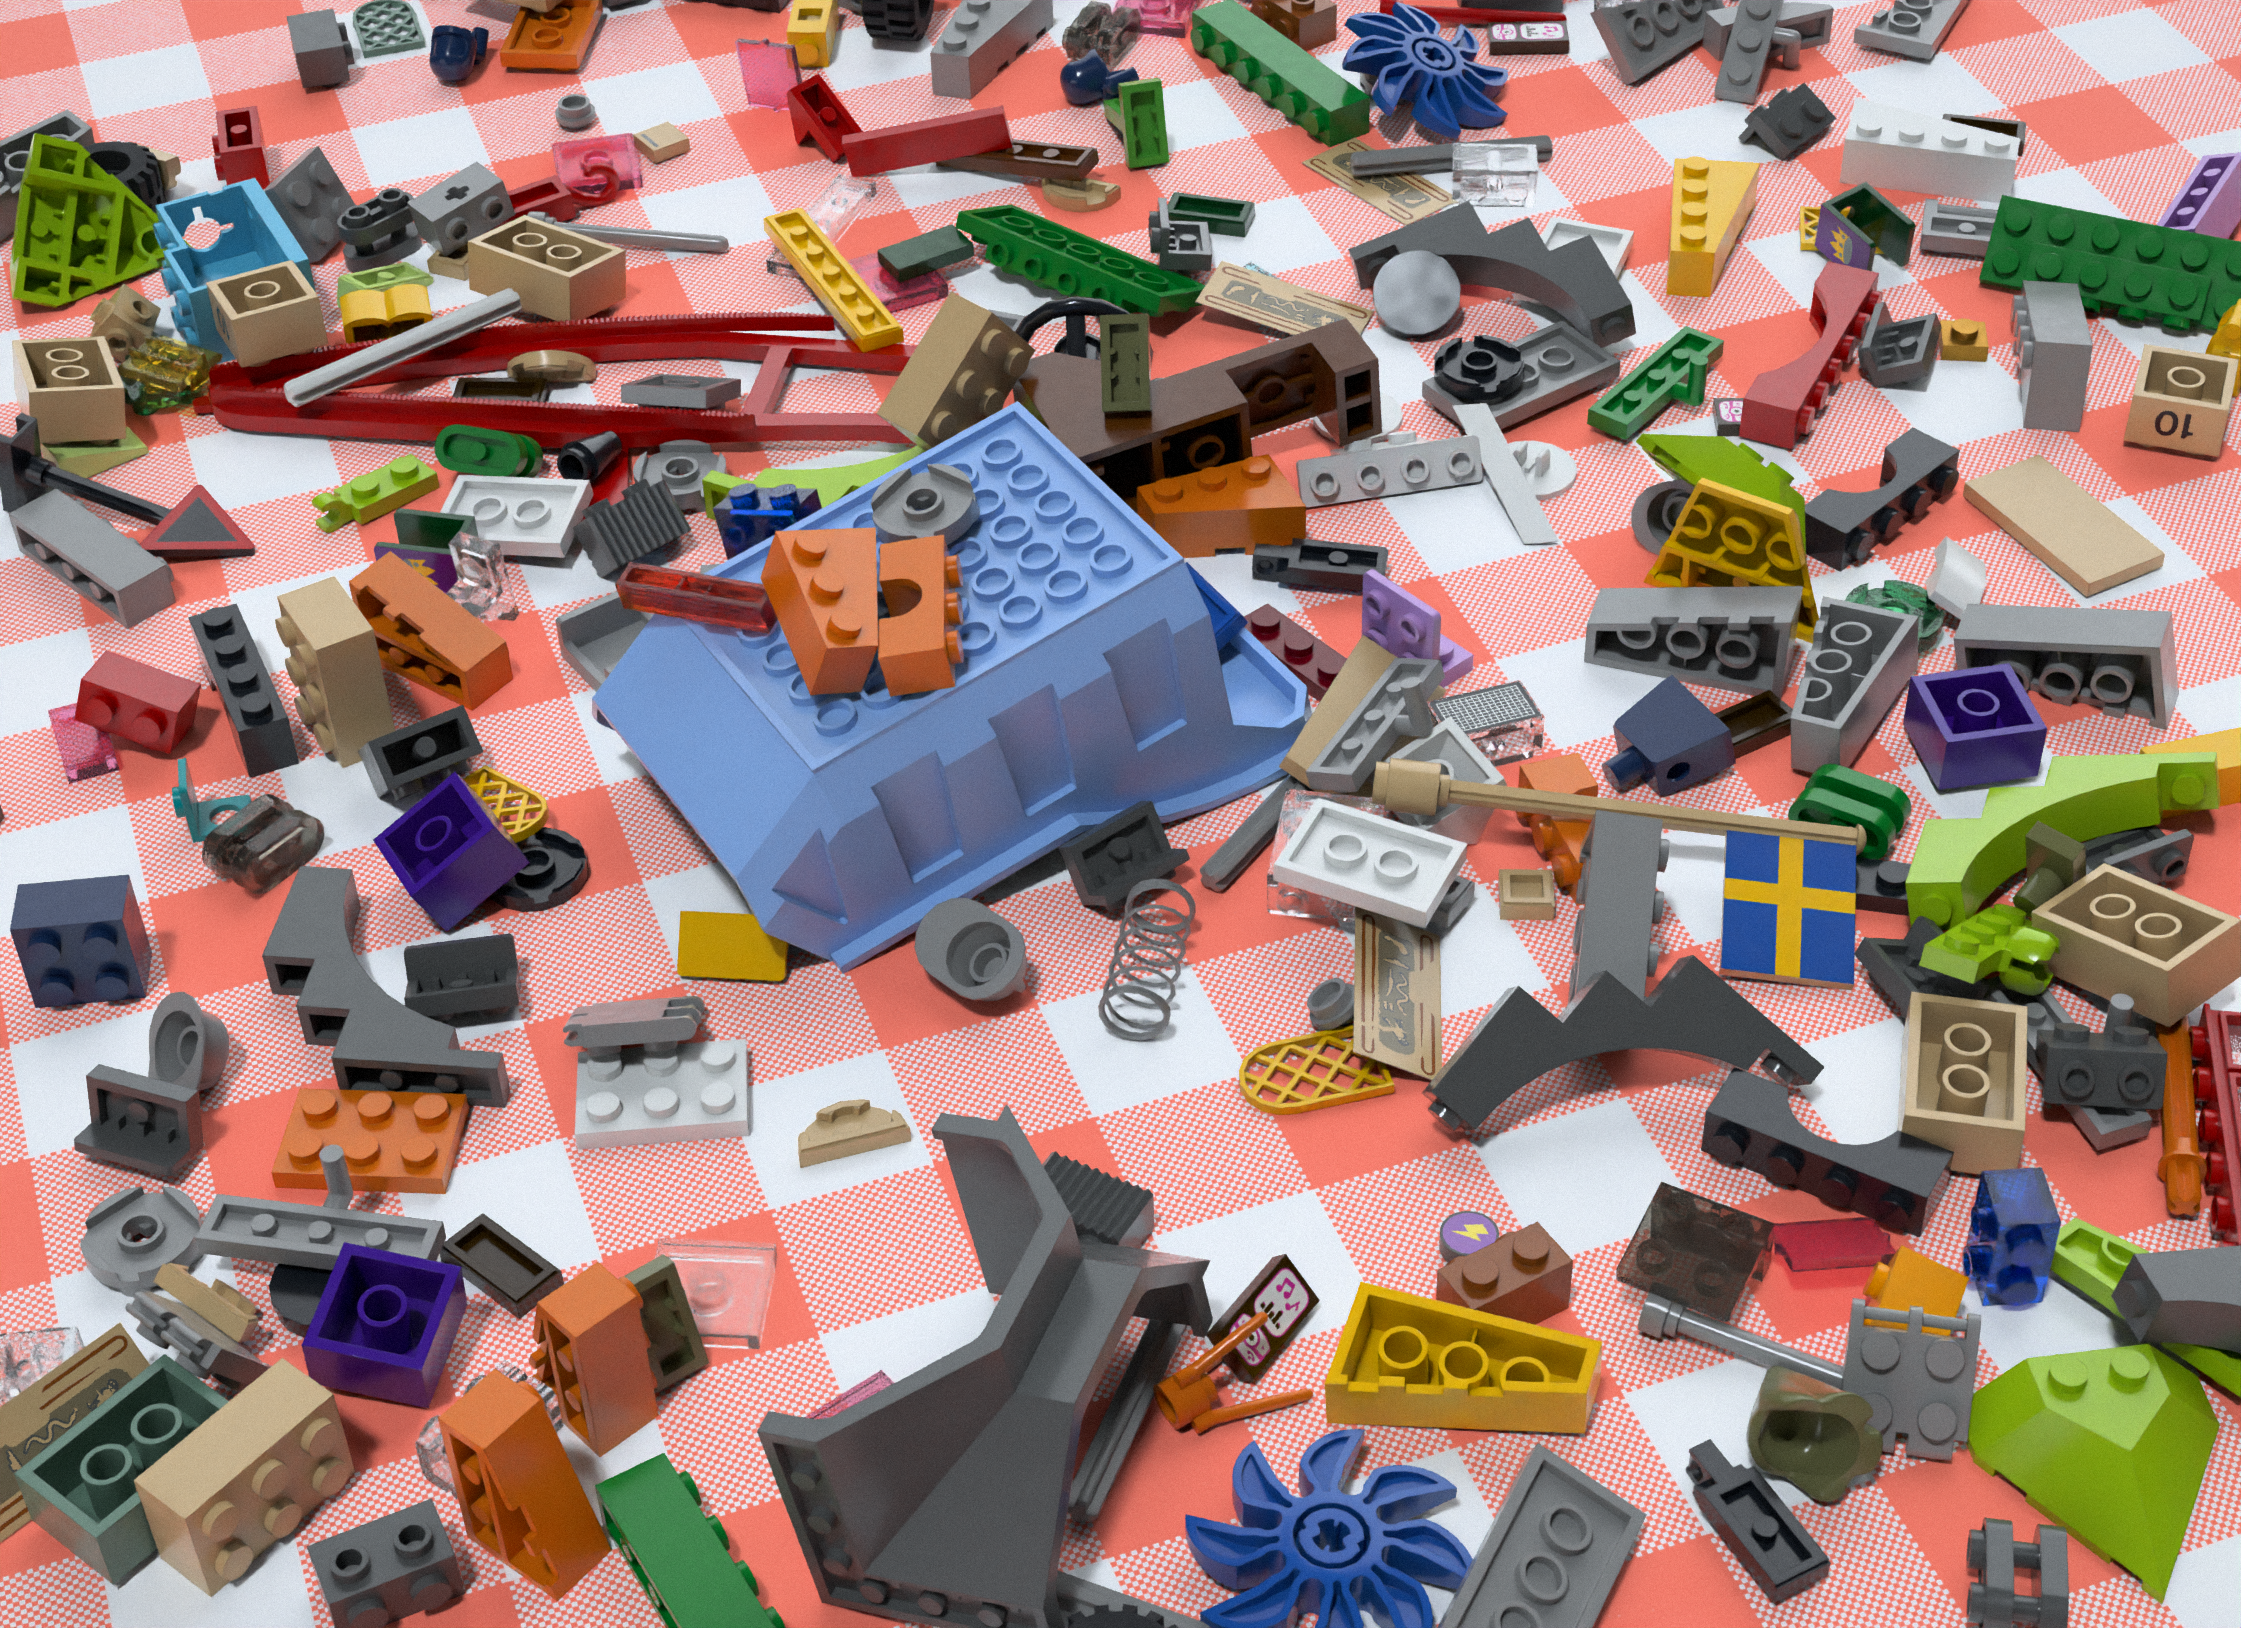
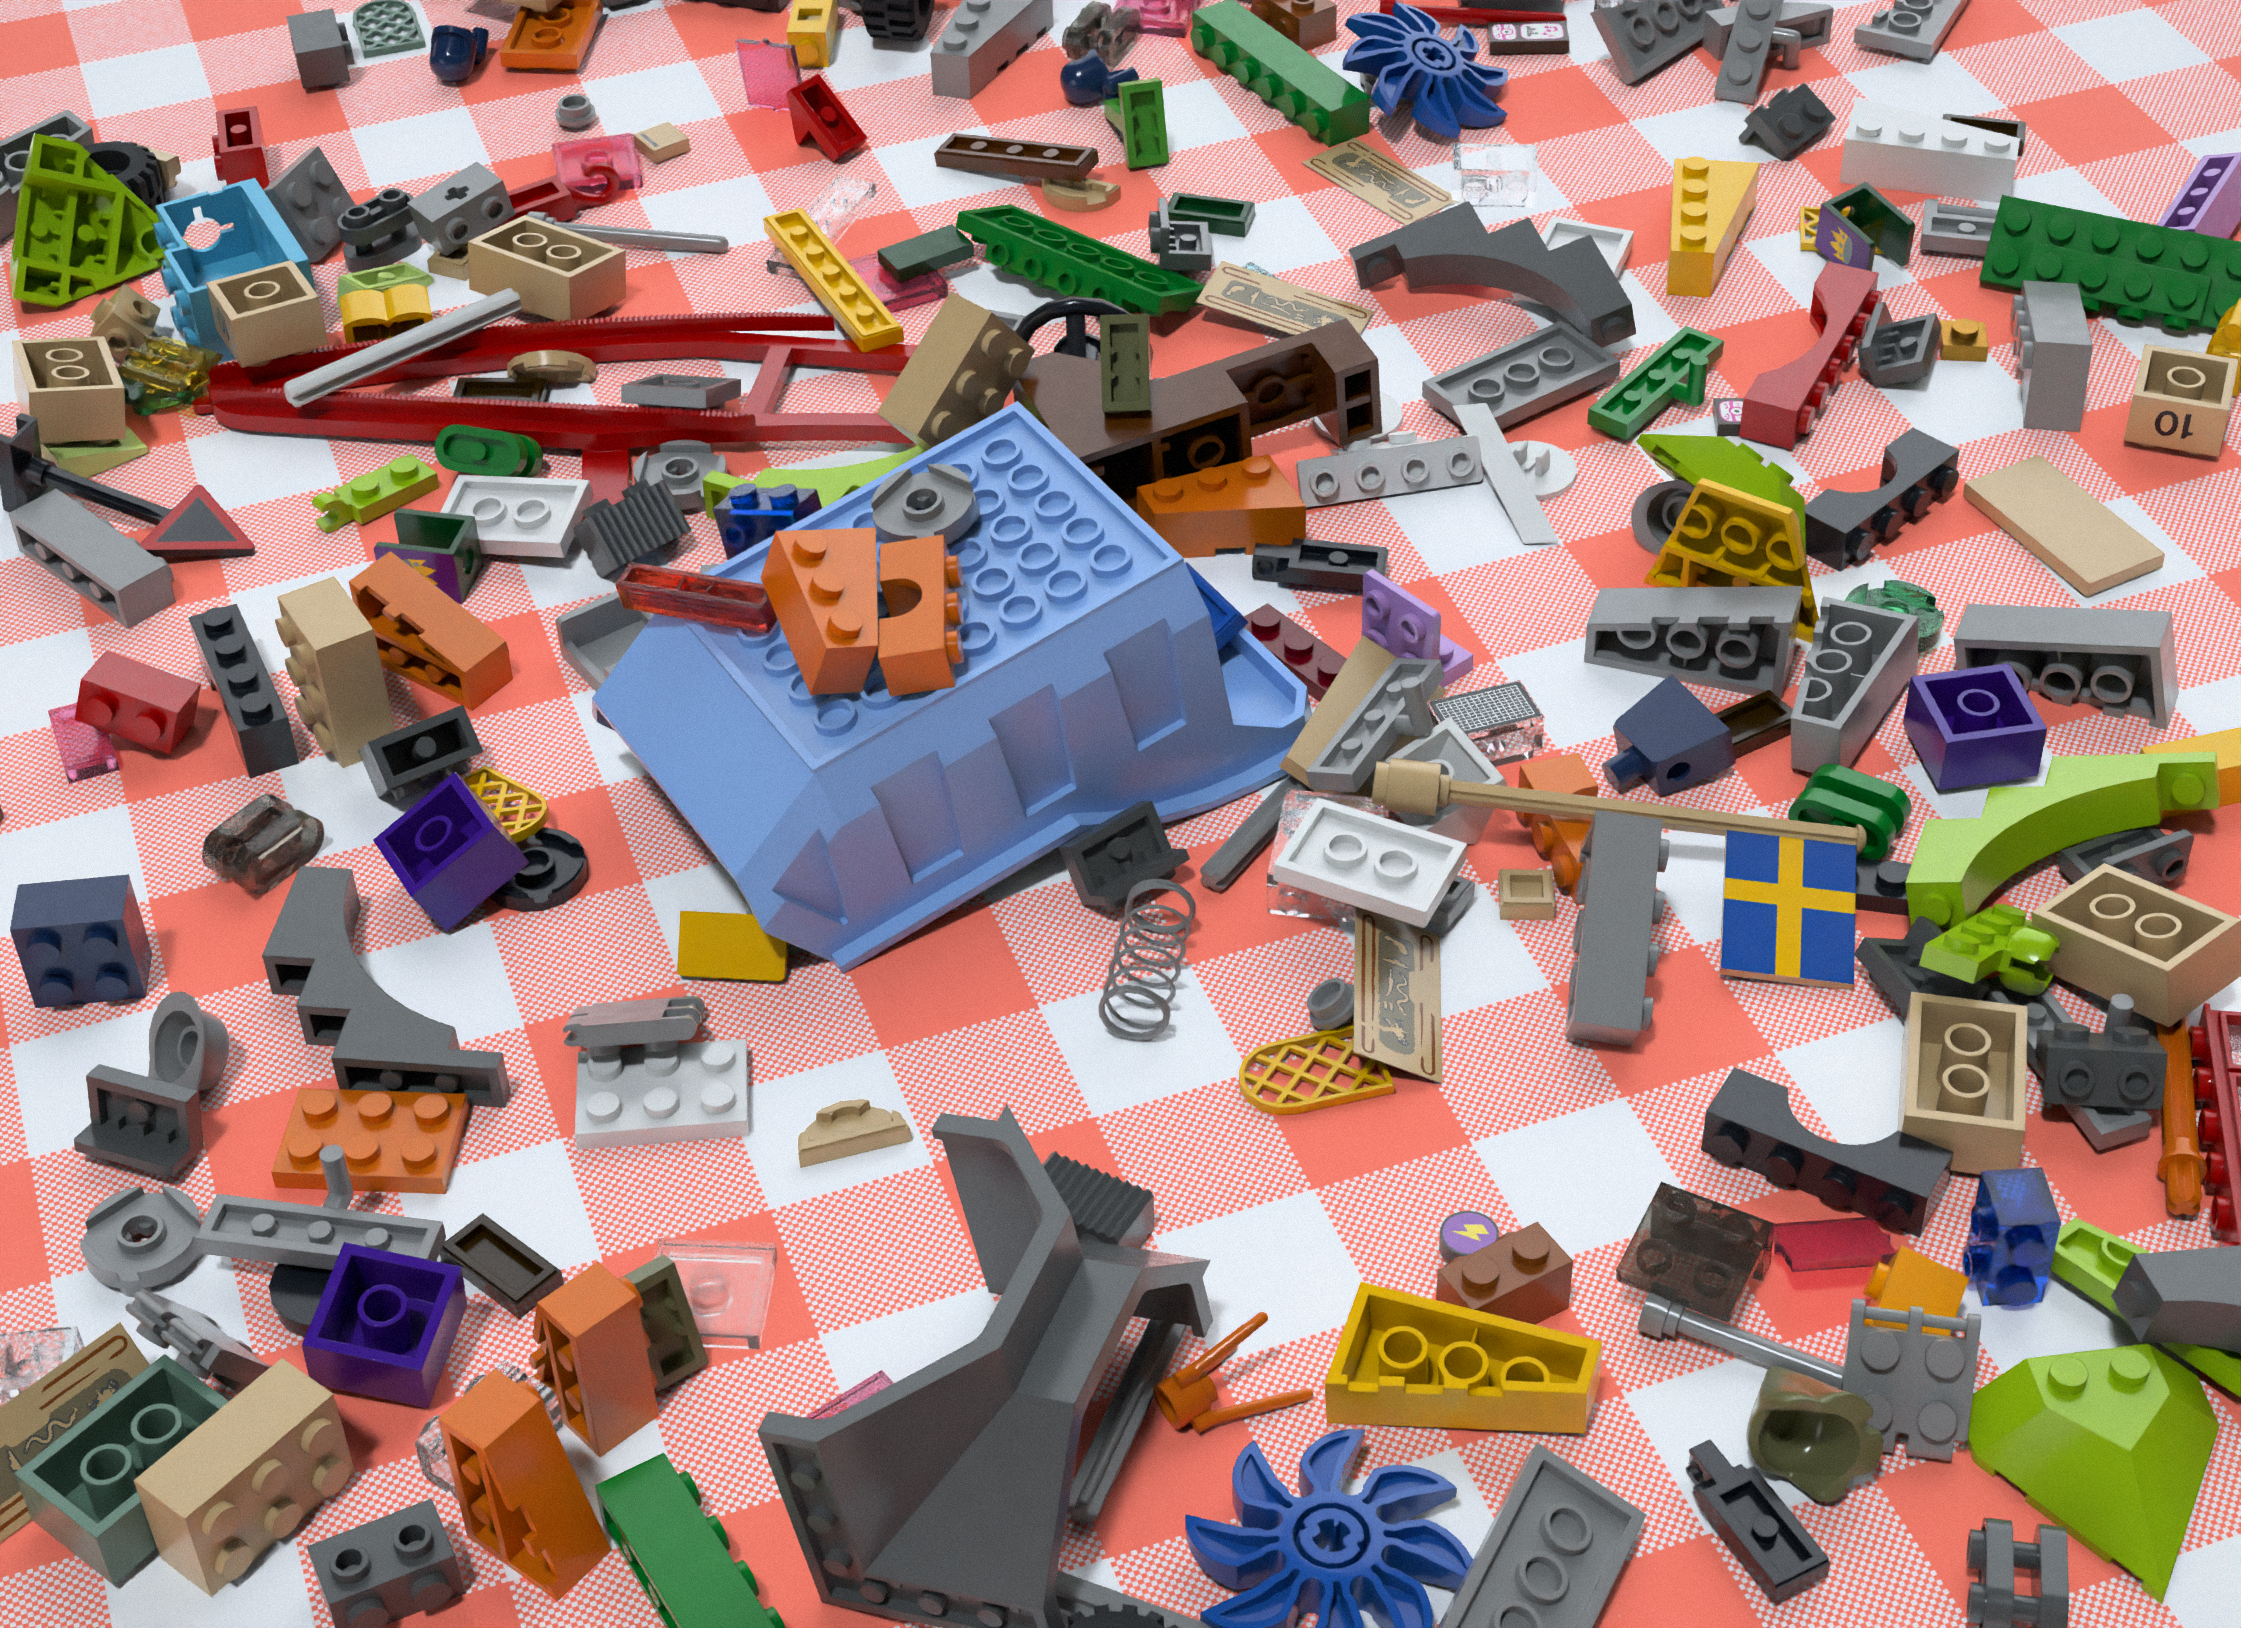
tan tile [153,1263,259,1343] -> none
teal bracket [172,758,253,843] -> none
dark grey bracket [403,933,521,1022] -> none
clear slope [446,531,520,621] -> none
black cone [557,430,622,484] -> none
red tile [842,105,1013,178] -> none
light grey piece [914,898,1027,1002] -> none
tile [1206,1254,1320,1382] -> none
light grey axle [1350,135,1553,177] -> none
tile [1373,250,1461,339] -> none
dark grey arch [1421,955,1825,1131] -> none
black tile [1434,335,1525,400] -> none
white slope [1925,536,1986,620] -> none
olive tile [2012,821,2086,918] -> none

